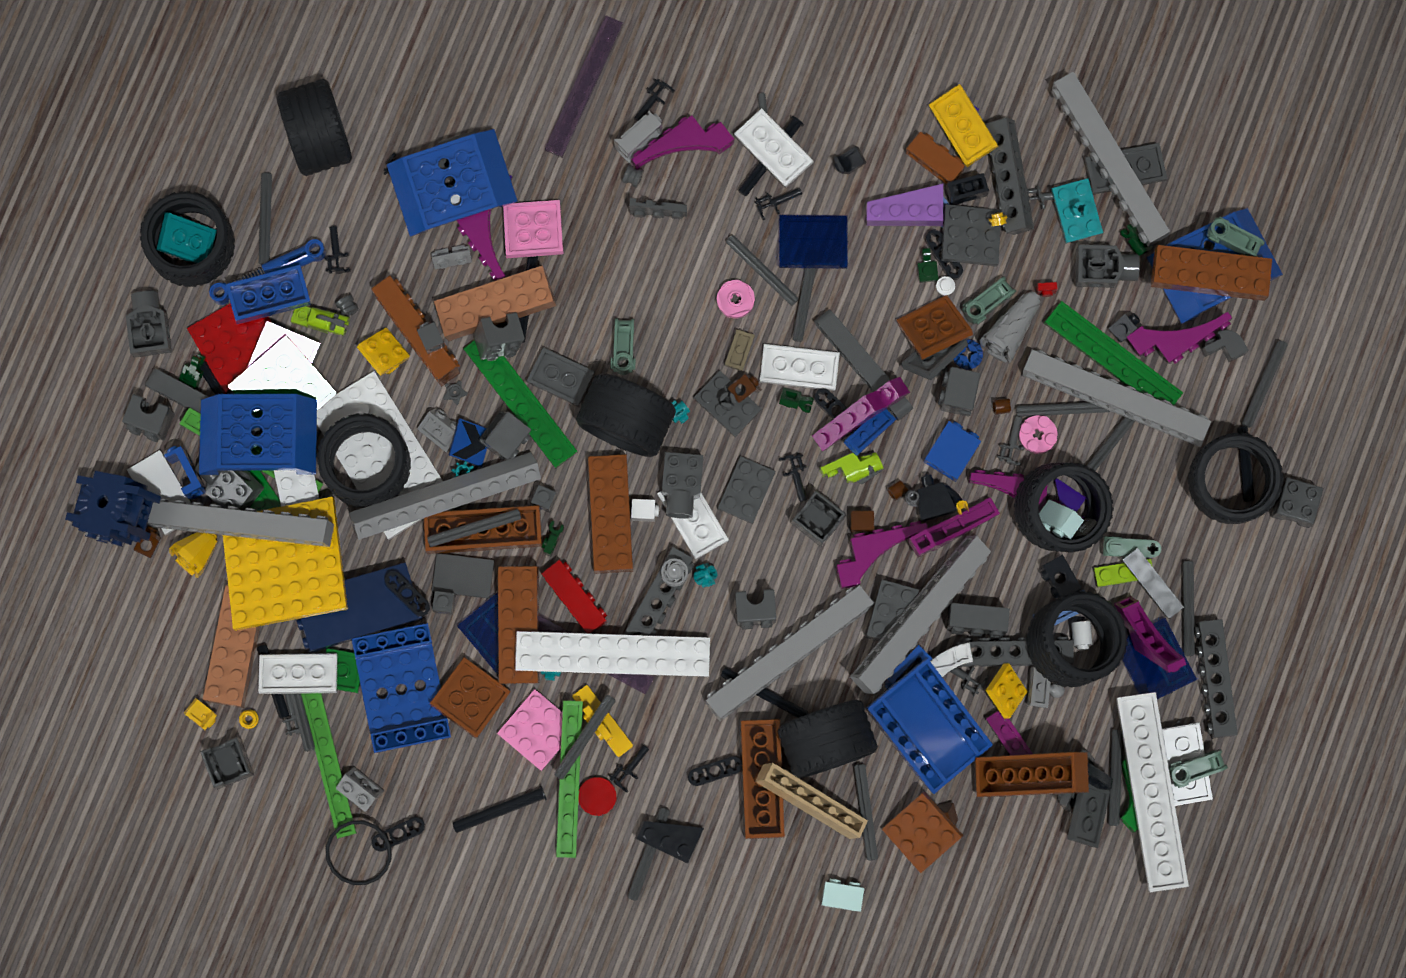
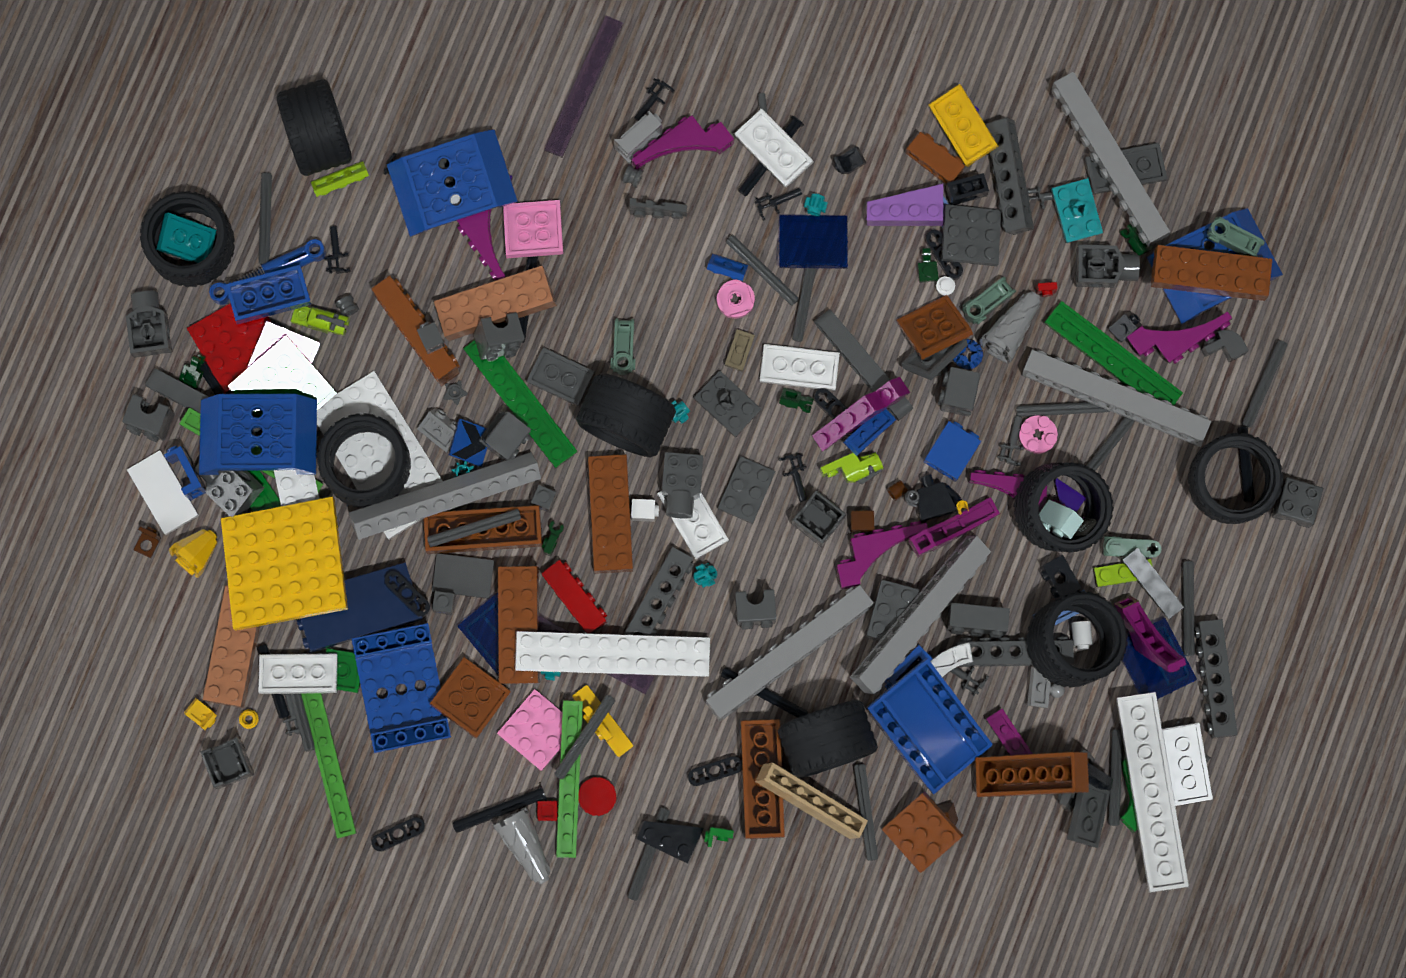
dark blue piece [65,471,161,547] -> none
light grey brick [147,499,334,547] -> none
black piece [326,820,392,885] -> none
light grey bracket [336,767,384,812] -> none
yellow plate [357,327,410,376] -> none
light grey hinge [431,244,472,269] -> none
black piece [609,745,649,793] -> none
light grey wheel [661,558,688,587] -> none
reddish brown bracket [728,374,762,403] -> none
light aqua brick [821,879,864,912] -> none
yellow plate [986,663,1028,719] -> none
yellow plate [988,212,1008,226] -> none
reddish brown hose [993,399,1011,415] -> none
sand green piece [1168,749,1228,788] -> none
none -> lime plate [311,161,369,197]
none -> light grey cone [493,807,551,885]
none -> red plate [538,801,557,821]
none -> green bracket [704,827,734,847]
none -> blue plate [707,254,748,281]
none -> teal gear [804,193,828,216]

